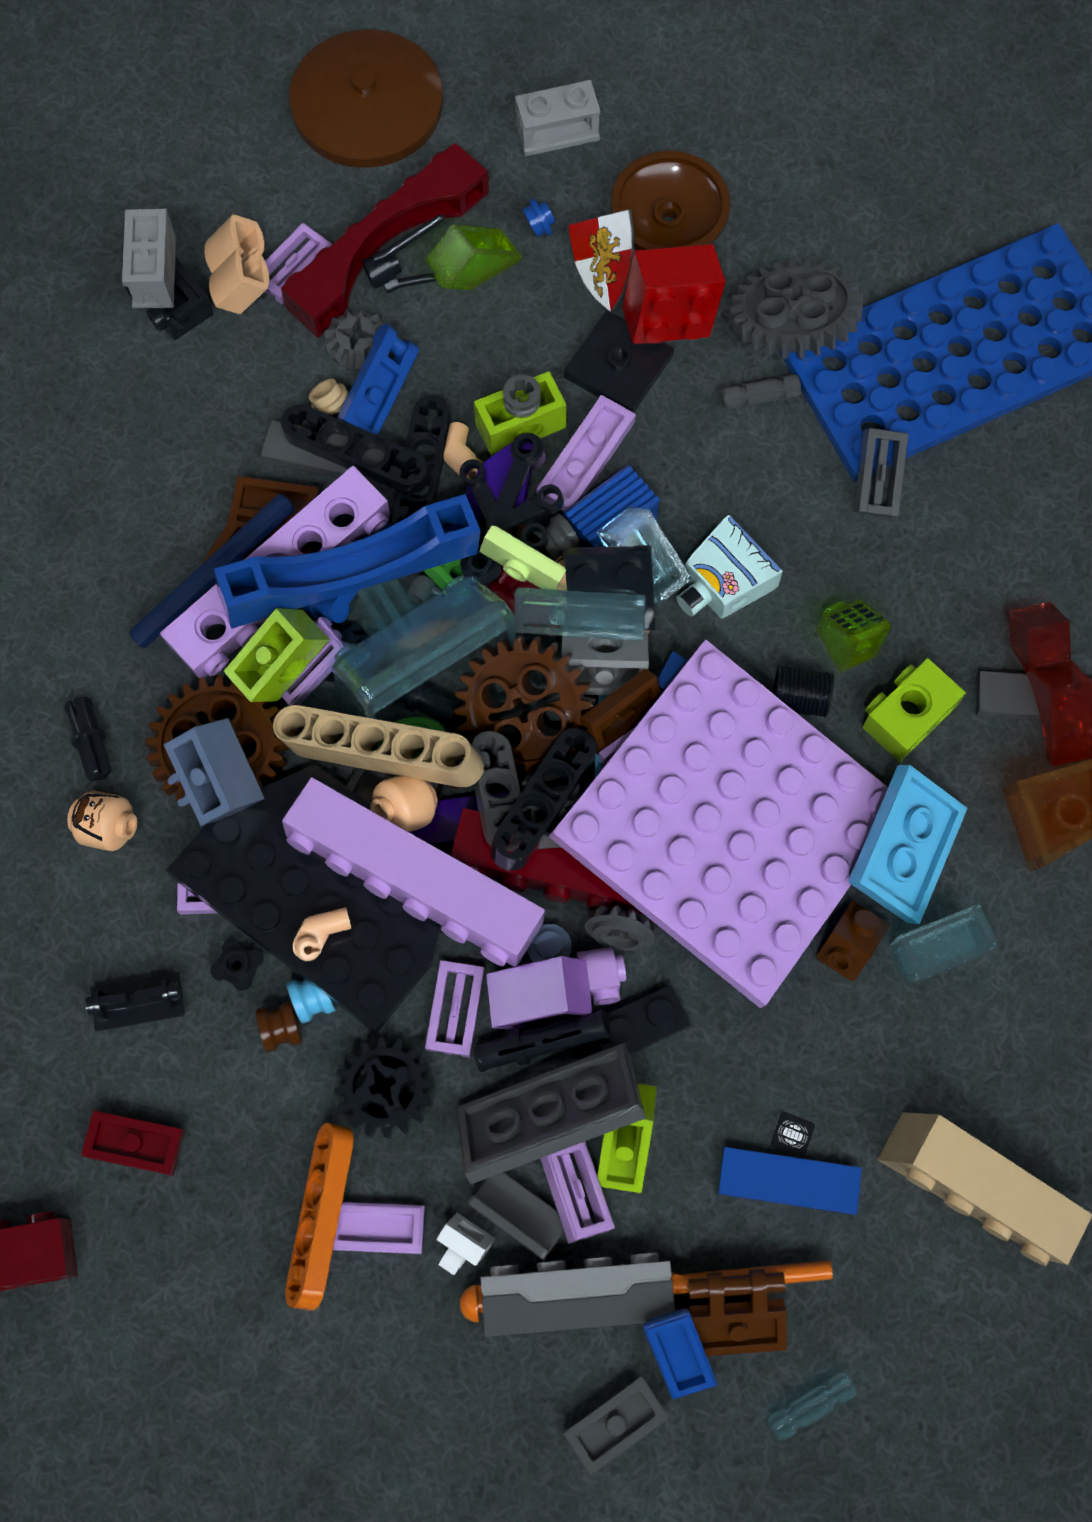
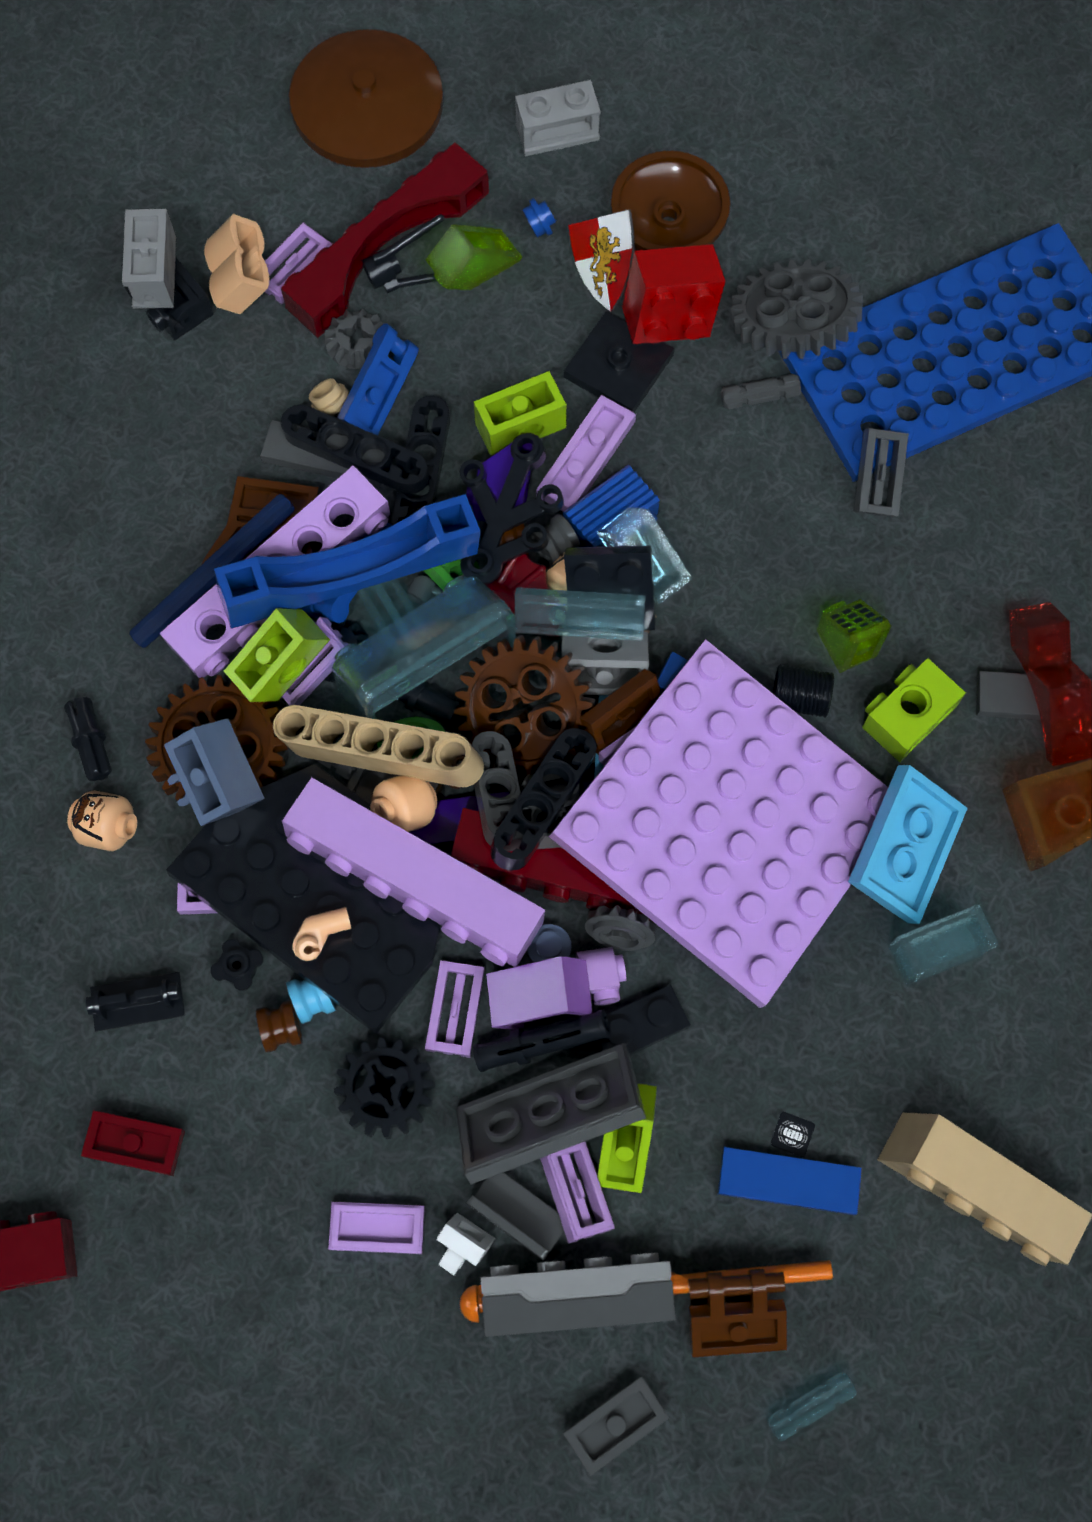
orange beam [285,1123,354,1311] -> none
light nougat arm [443,422,482,479] -> none
yellowish green plate [479,526,566,595] -> none
dark grey bush [503,374,541,418] -> none
blue tile [643,1308,718,1399] -> none
light aqua torso [676,515,783,618] -> none
reddish brown bracket [817,900,890,981] -> none

